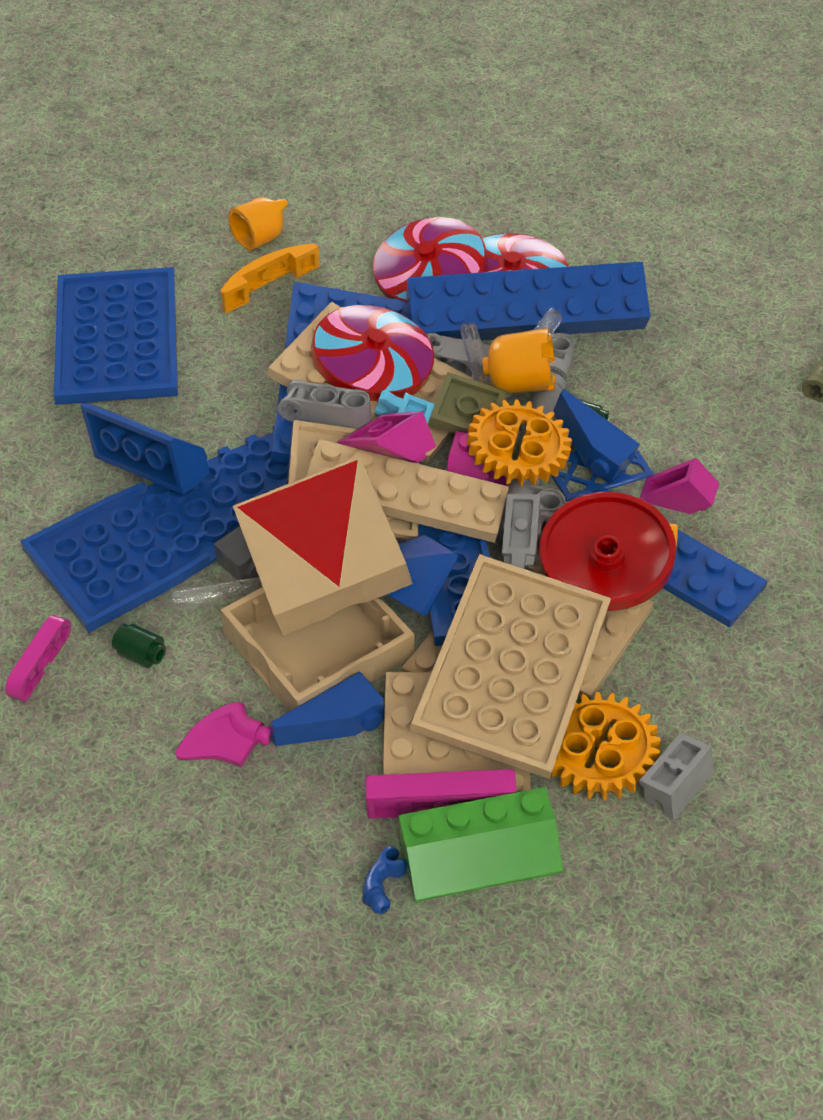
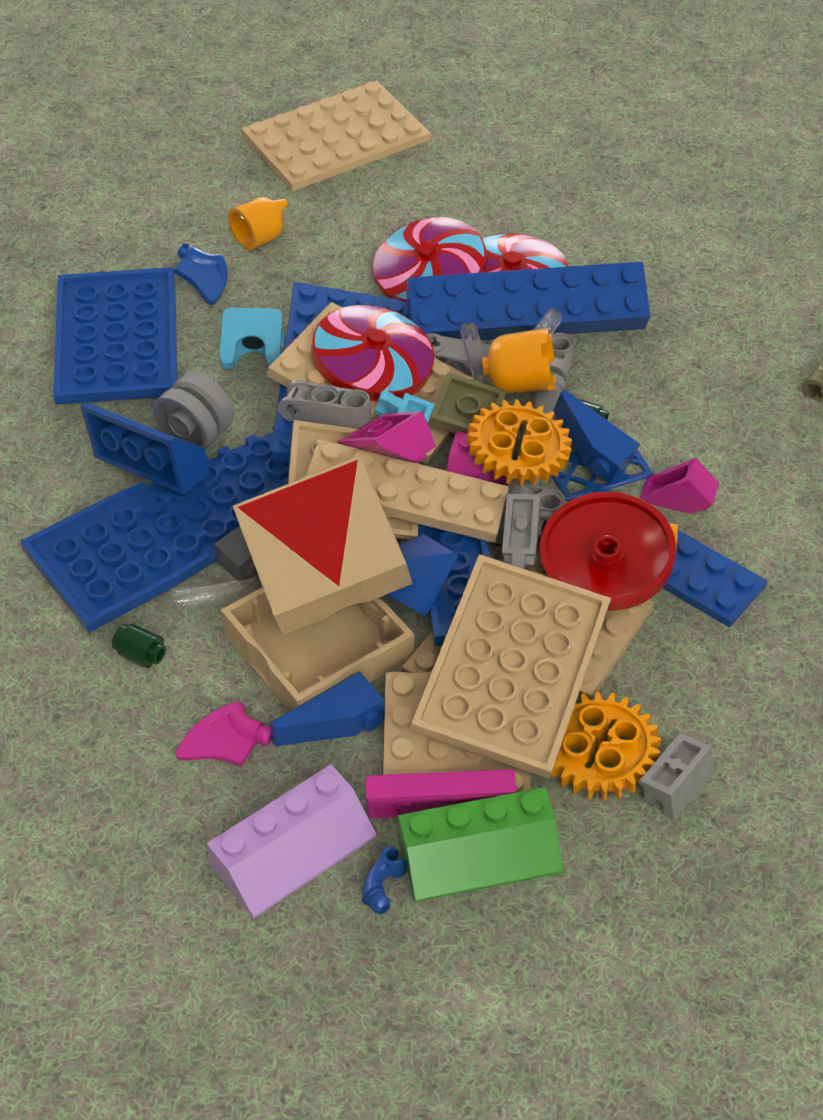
dark pink beam [5,615,71,702] -> none
light orange slope [221,244,320,313] -> none
none -> light grey wheel [153,372,235,450]
none -> blue arm [173,244,228,305]
none -> lavender slope [207,764,377,919]
none -> medium azure piece [220,307,285,369]
none -> tan plate [241,80,431,191]

